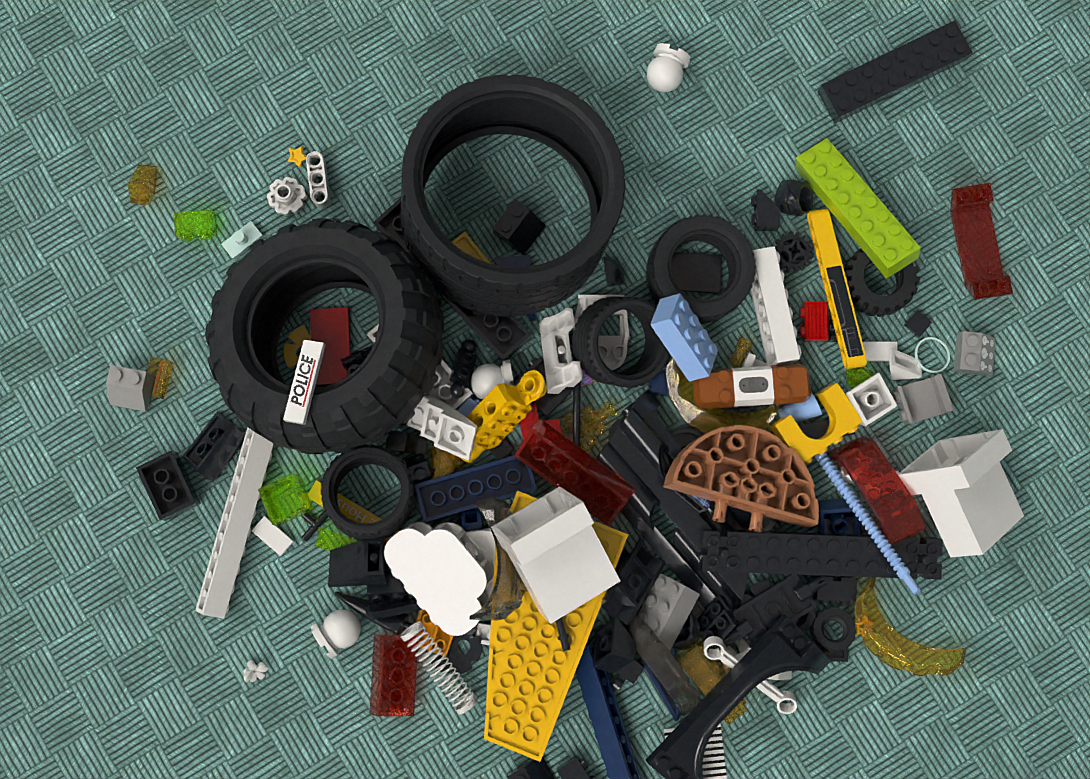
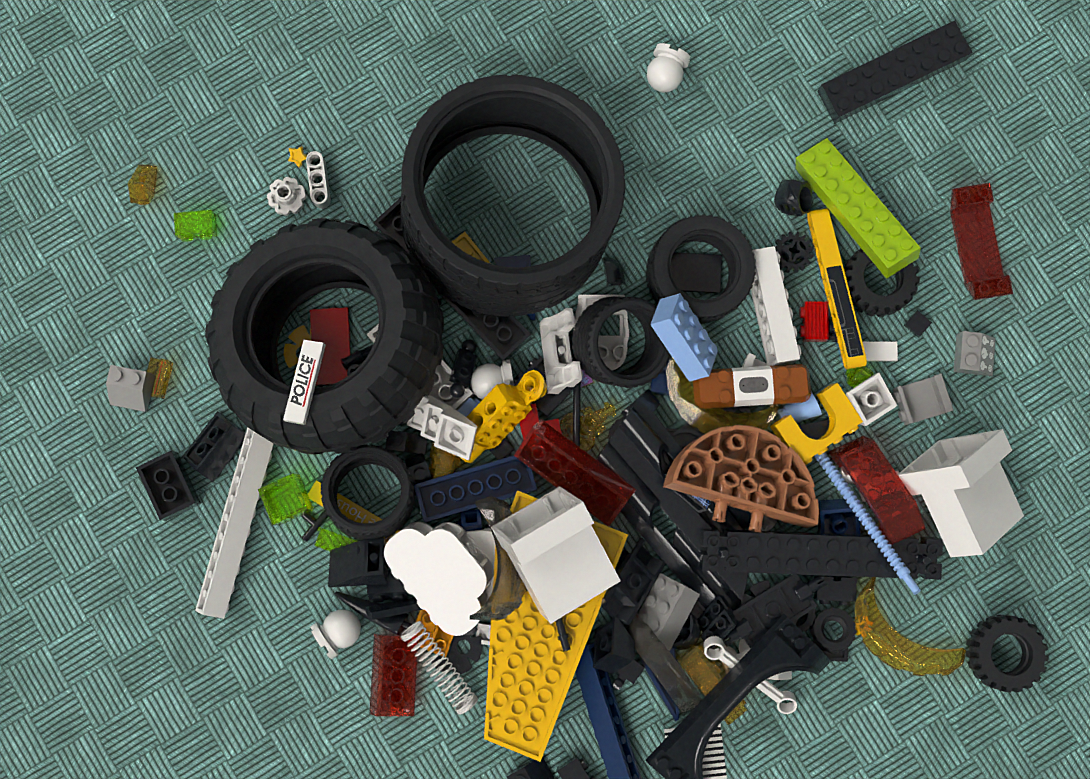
light aqua tile [221,221,264,260] -> none
white plant [243,660,268,682] -> none
white tile [252,516,294,556] -> none
black slope [492,199,546,255] -> none
clear yellow pin [729,337,753,367] -> none
black slope [751,189,780,231] -> none
white slope [889,348,922,380] -> none
light aqua piece [915,337,950,373] -> none
none -> black tyre [965,615,1049,693]

